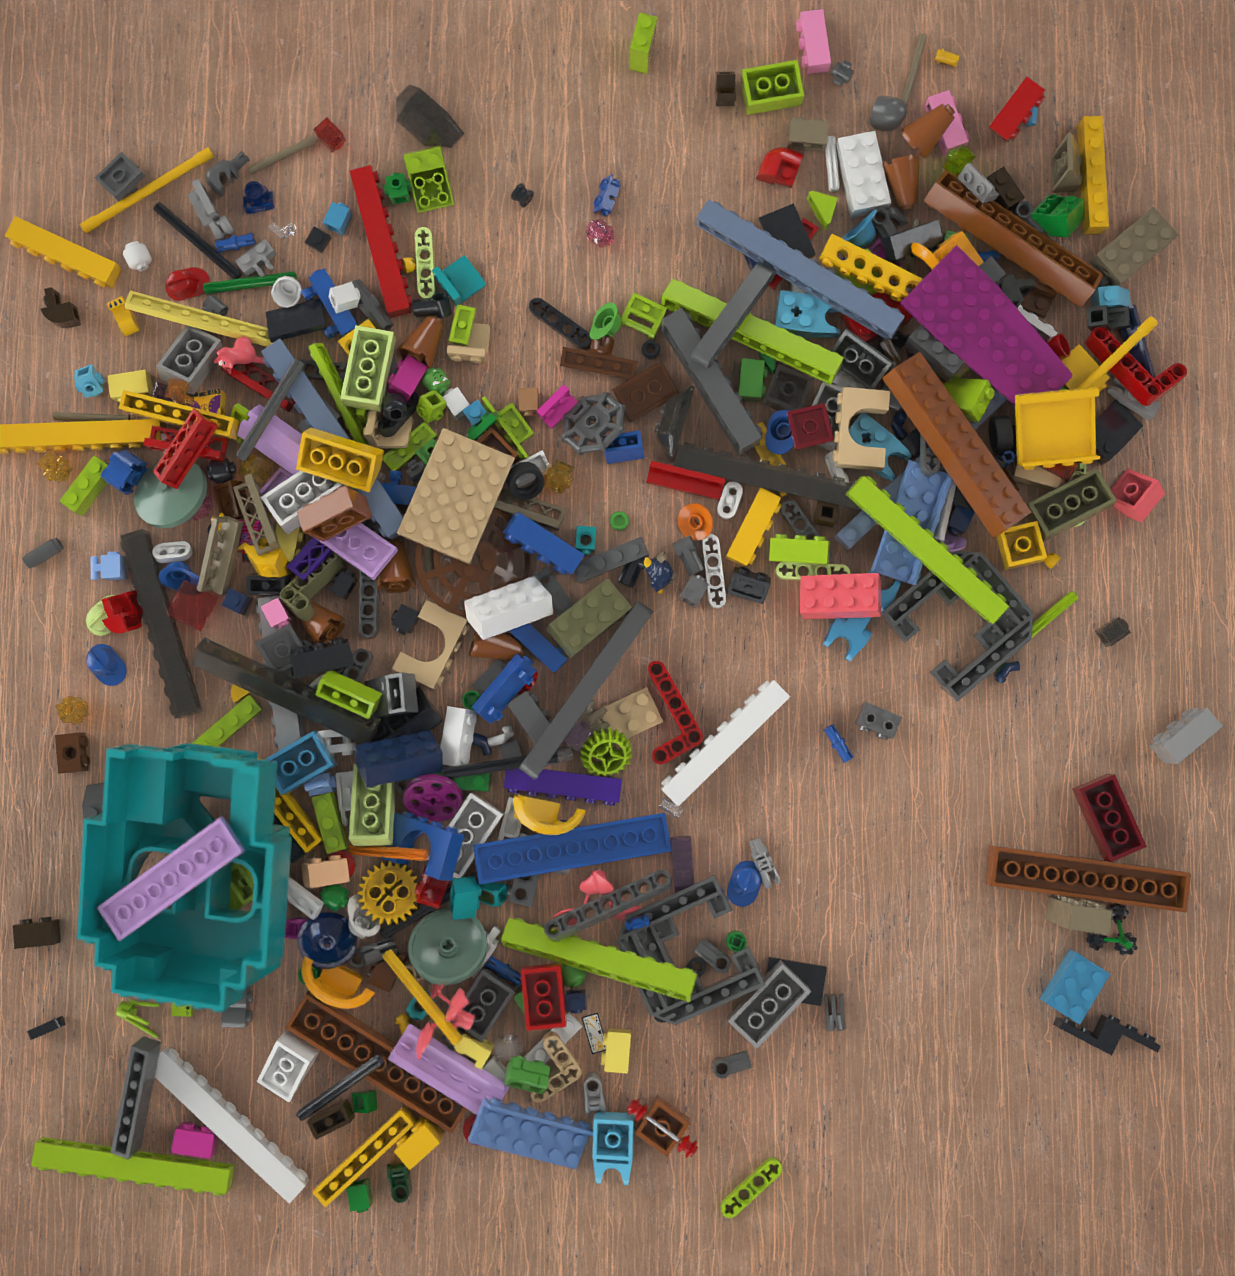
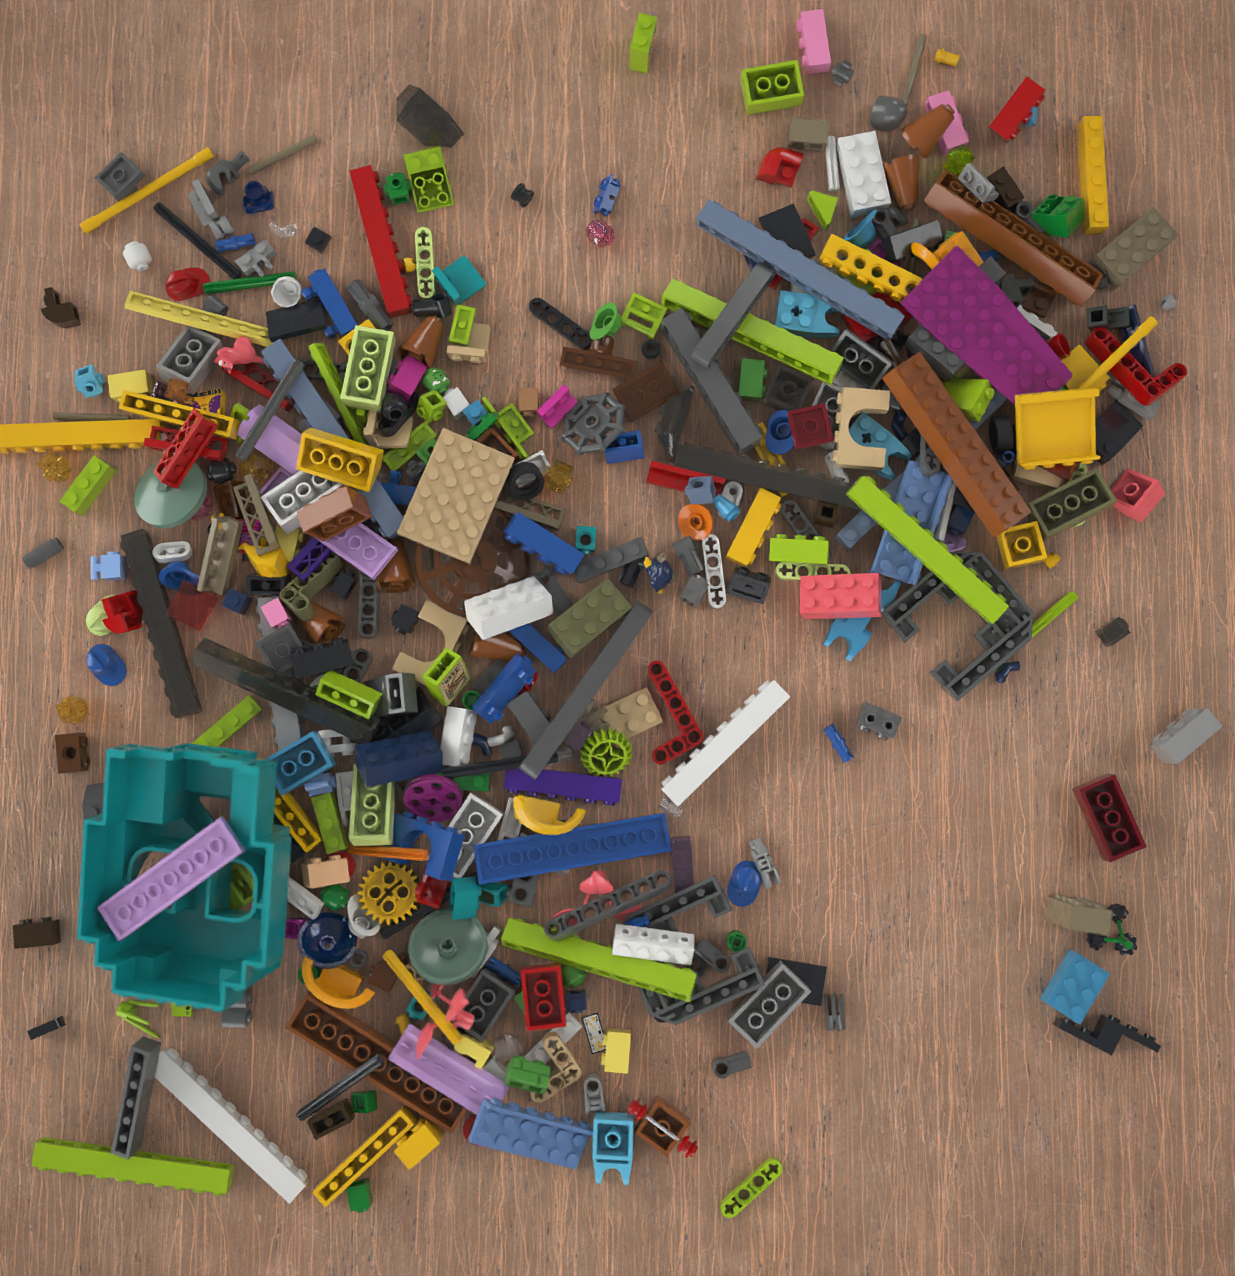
yellow brick [5,216,122,288] -> none
blue brick [101,450,148,495] -> none
yellow leg [107,296,140,337] -> none
dark pink brick [171,1122,218,1159] -> none
yellow tile [231,676,252,703] -> none
white slope [257,1030,320,1102] -> none
clear red brick [313,117,346,153] -> none
dark azure brick [323,202,353,236] -> none
white brick [329,282,360,313] -> none
dark grey arm [360,936,399,965] -> none
dark green piece [387,1163,412,1203] -> none
bright green tile [610,511,629,531] -> none
dark brown brick [715,72,736,106] -> none
green slope [759,352,776,375] -> none
dark orange brick [985,845,1191,913] -> none
dark tan slope [1051,133,1083,192] -> none
medium azure slope [1091,286,1131,309] -> none
none -> lime brick [422,647,471,707]
none -> white brick [612,924,694,965]
none -> sand blue brick [685,476,716,505]
none -> dark azure cone [713,494,741,522]
none -> light grey hinge [1160,294,1177,311]

